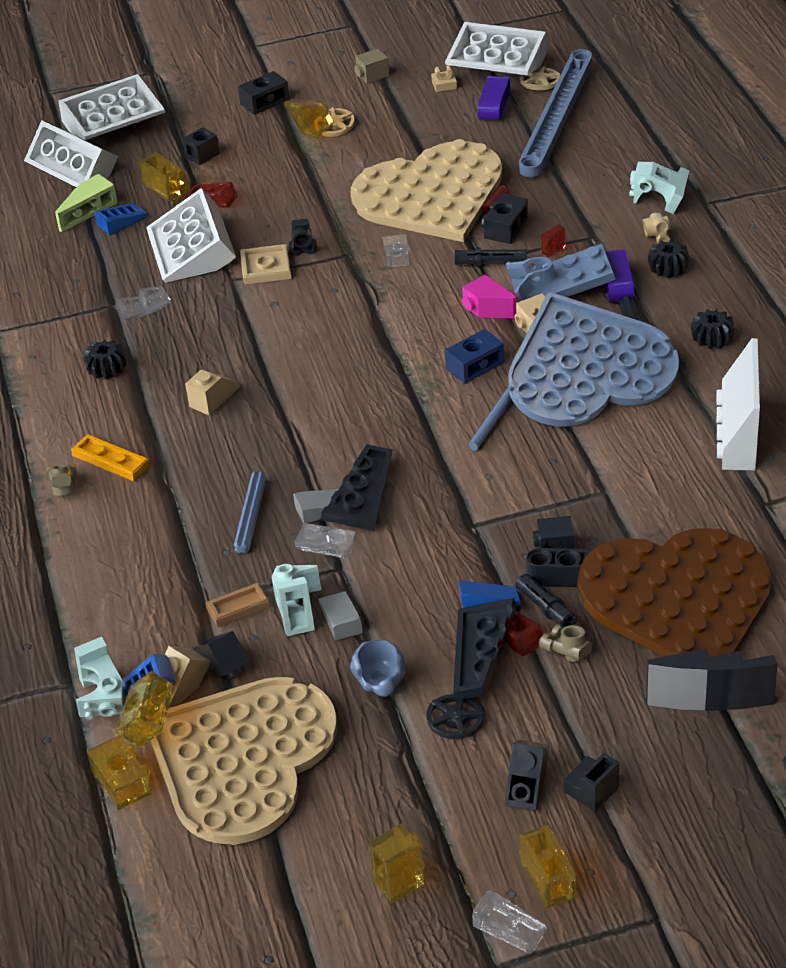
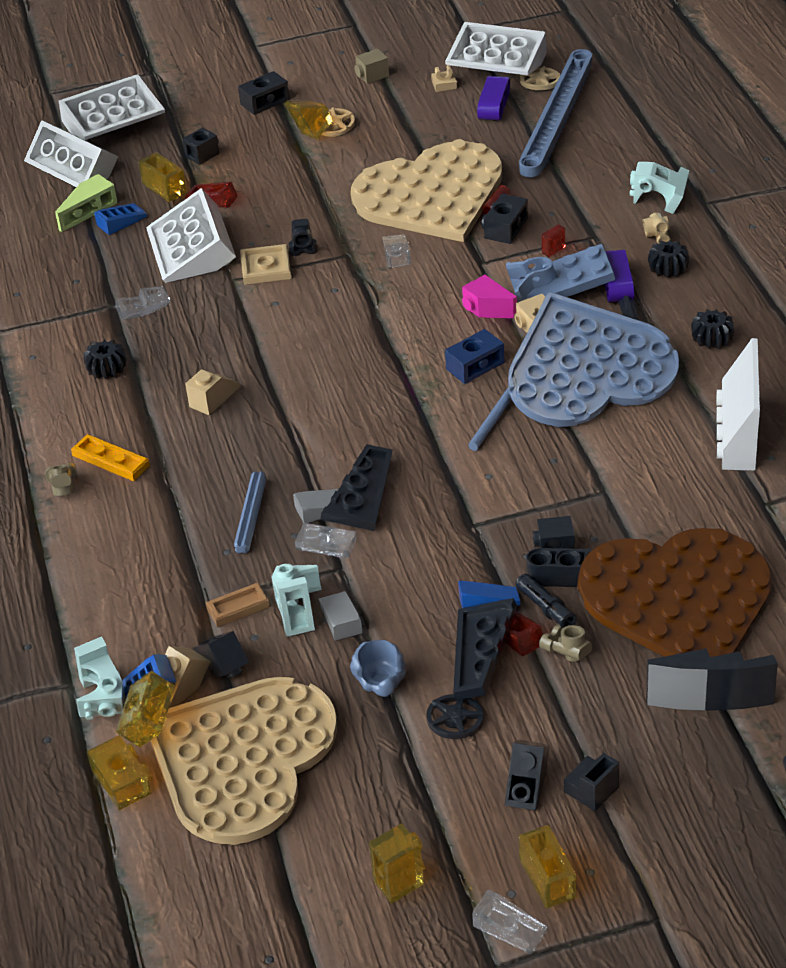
black pin [455,247,527,267] -> none

